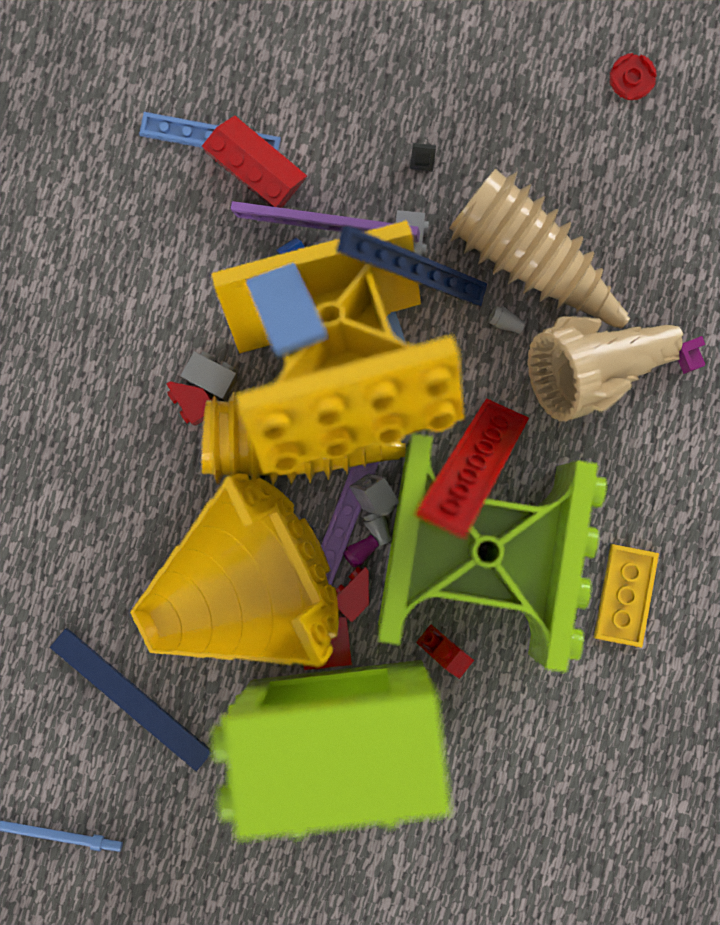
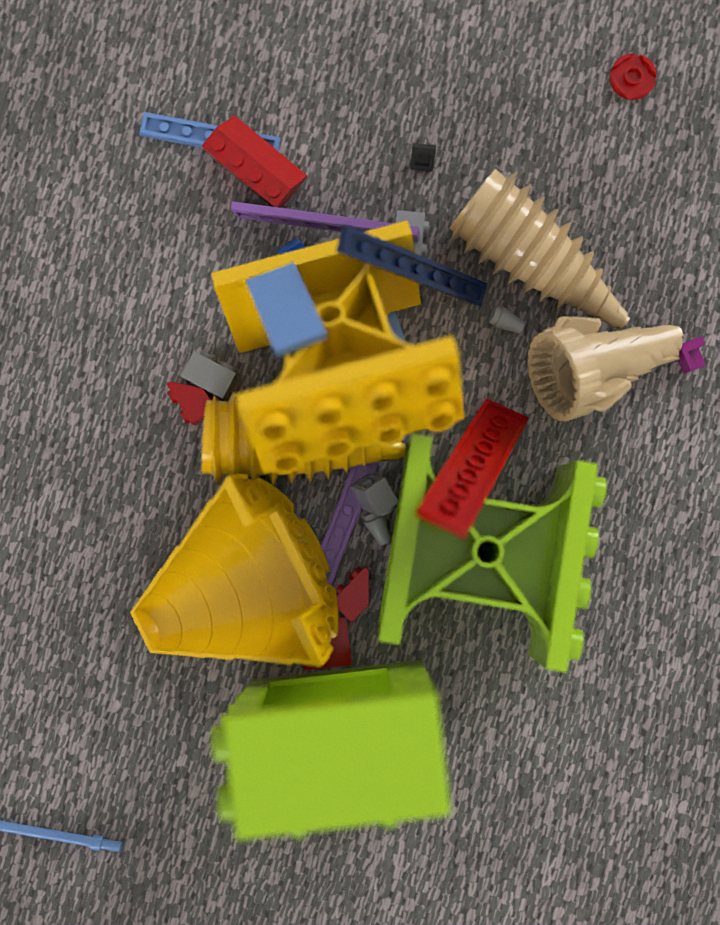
dark blue tile [49,628,213,772] -> none
magenta cone [343,535,379,568] -> none
red slope [416,624,474,679] -> none
yellow tile [594,544,659,648] -> none

